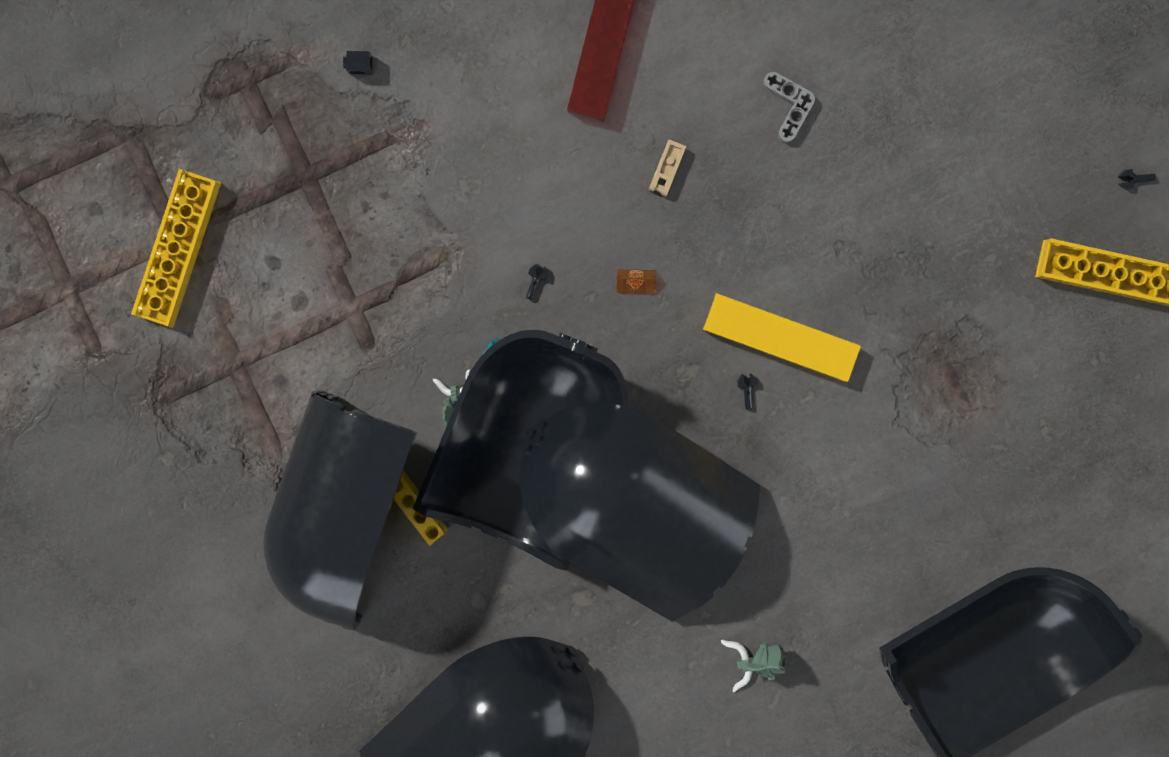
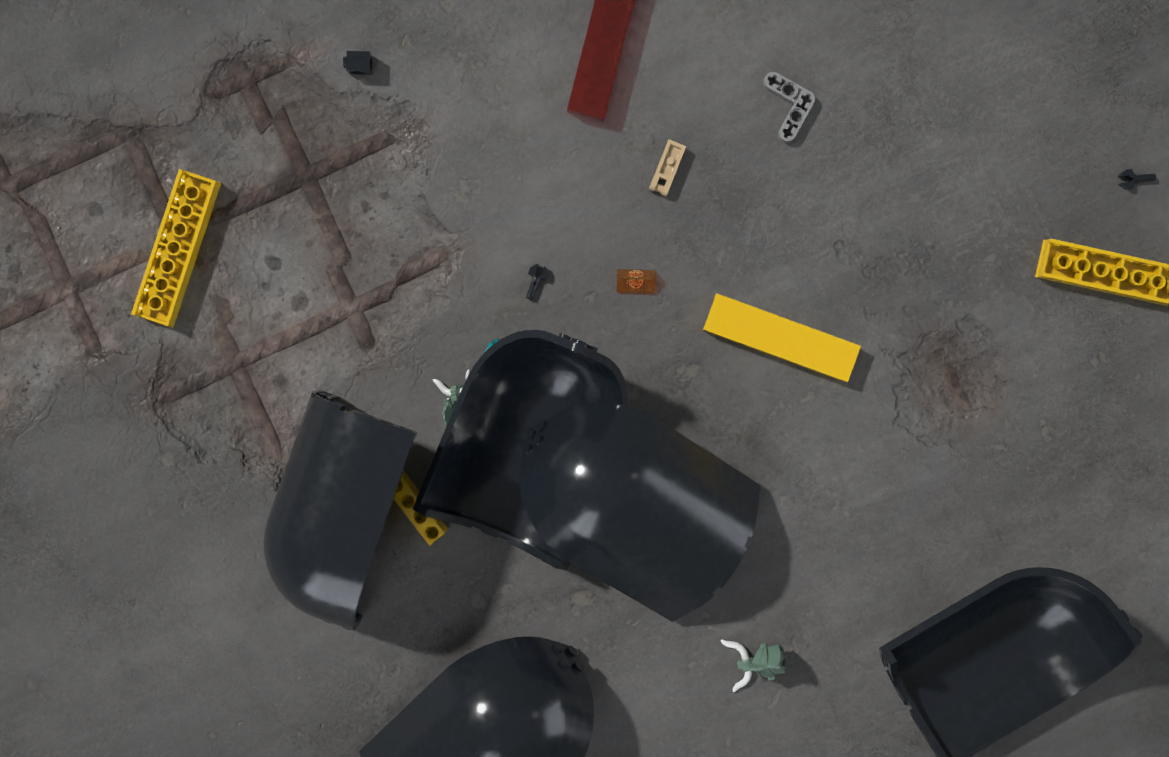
black bar [737,373,757,410] -> none

